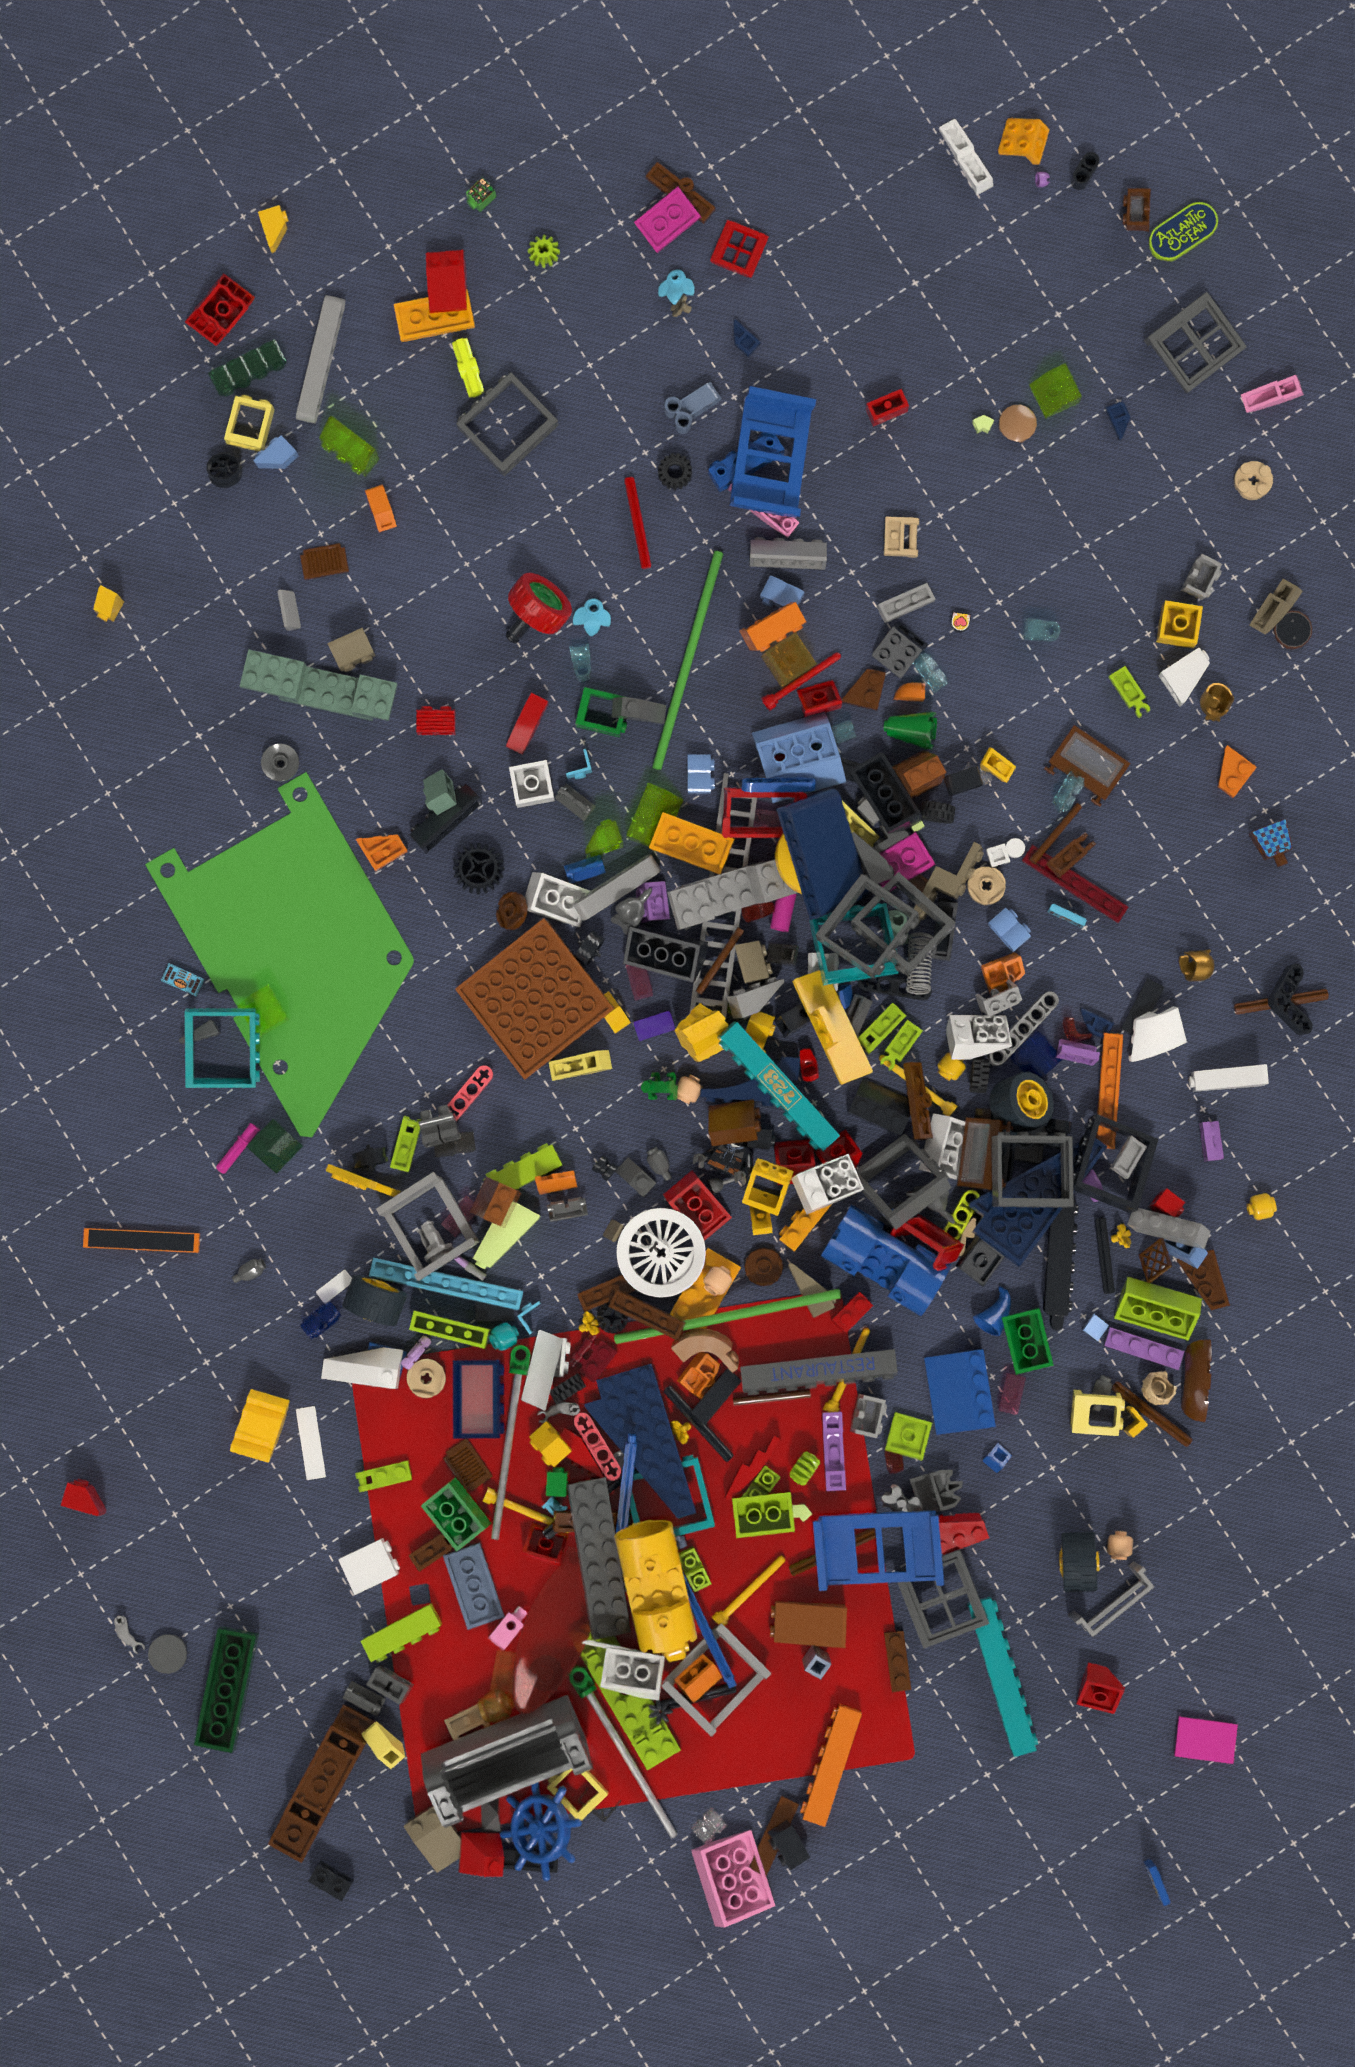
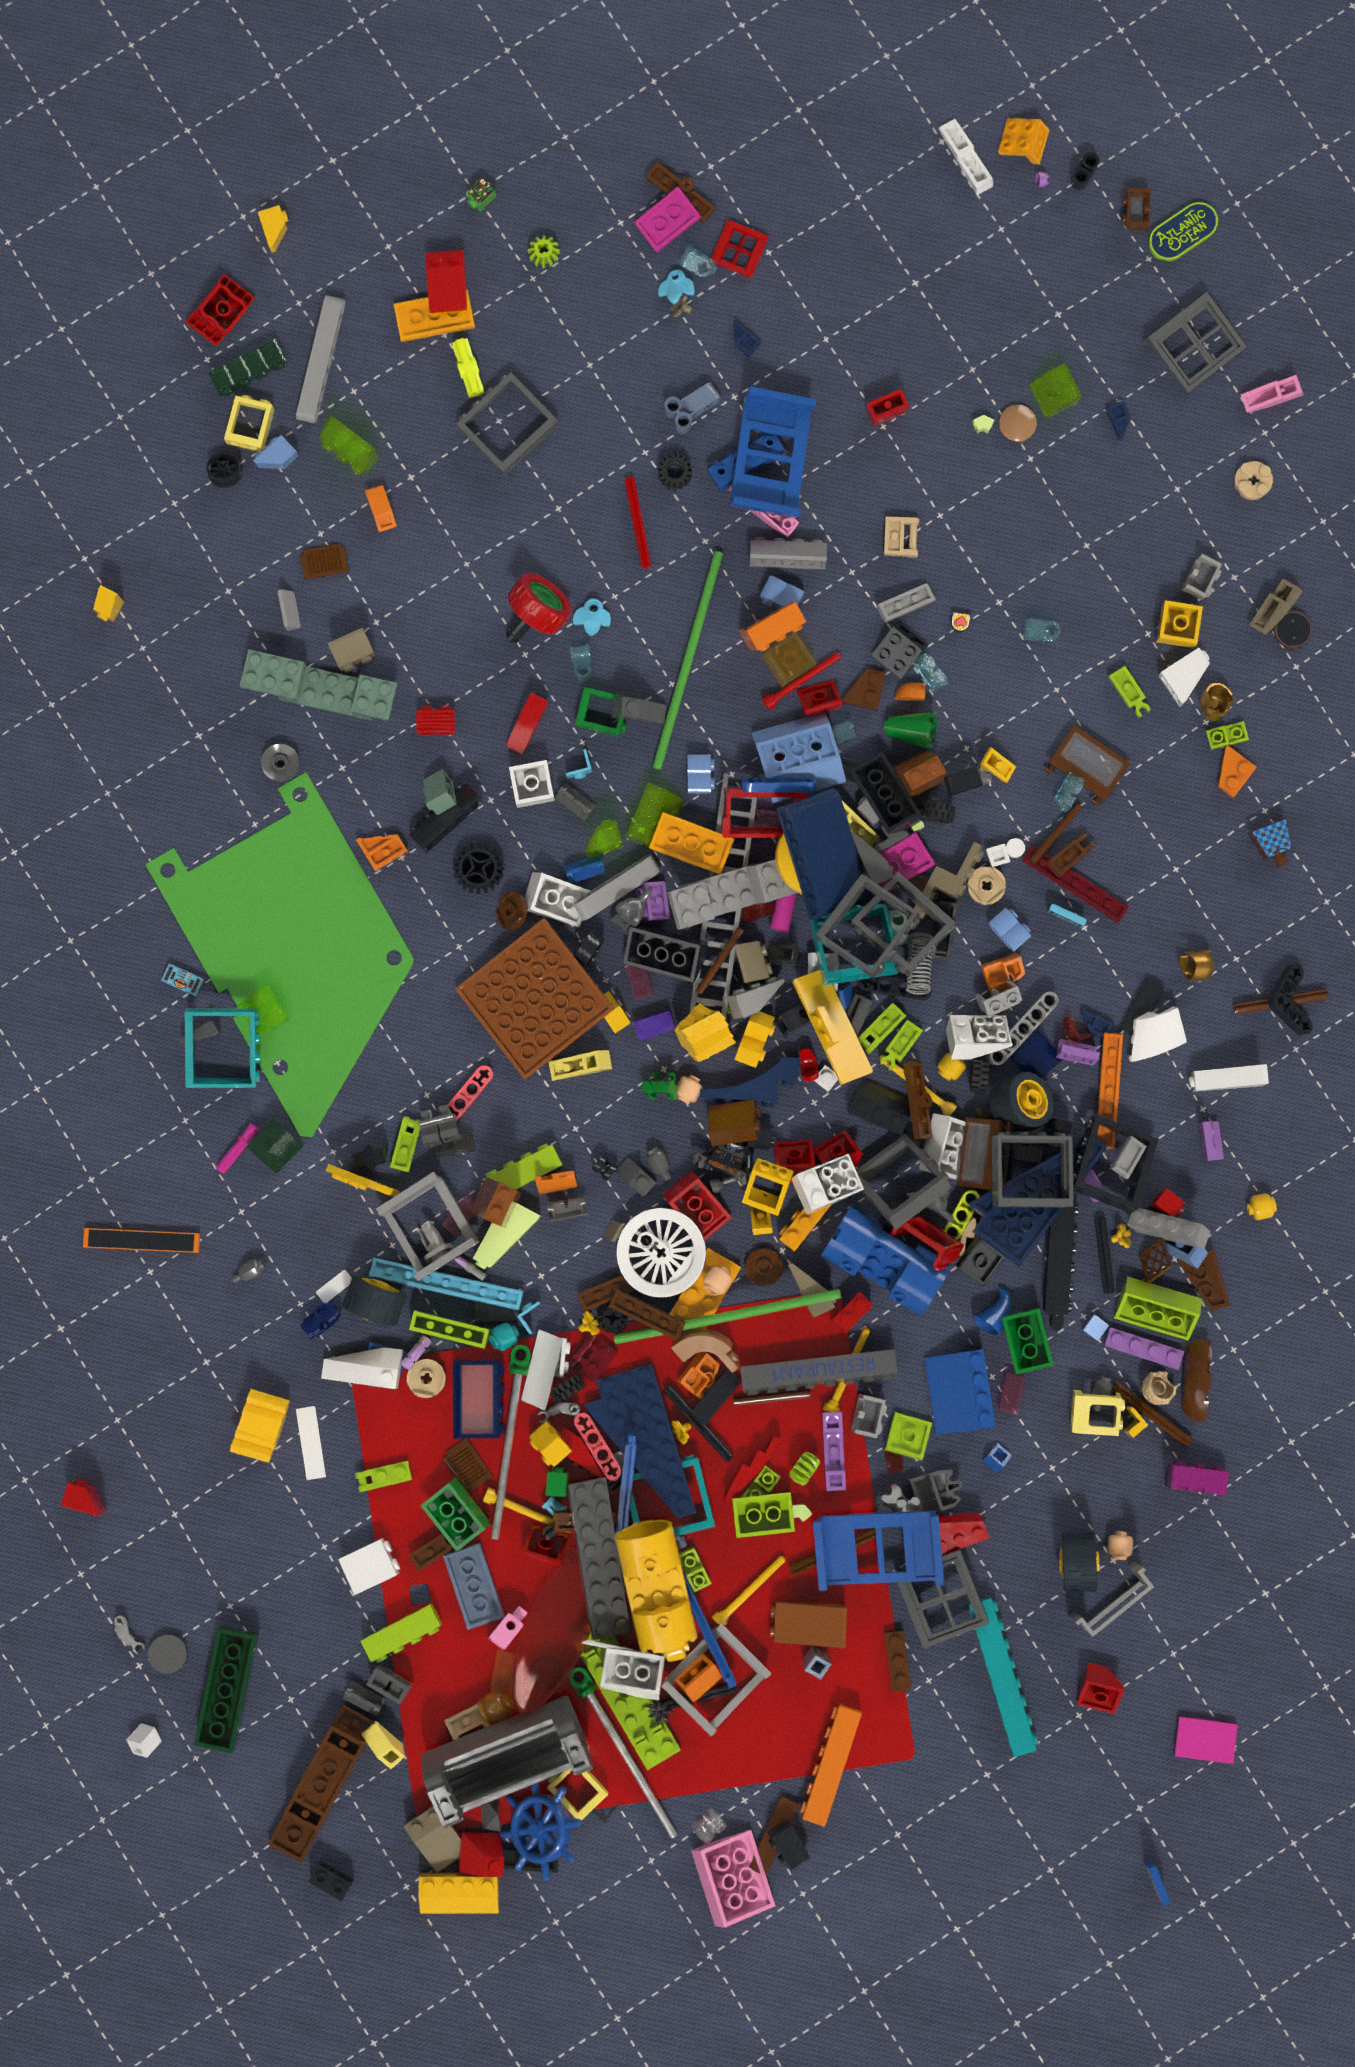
teal brick [717,1022,840,1151] -> none
none -> white panel [126,1724,161,1758]
none -> yellow slope [419,1873,499,1913]
none -> clear light blue piece [678,245,716,277]
none -> white plate [814,1065,838,1092]
none -> magenta wedge [1165,1460,1229,1495]
none -> lime slope [1206,721,1249,750]

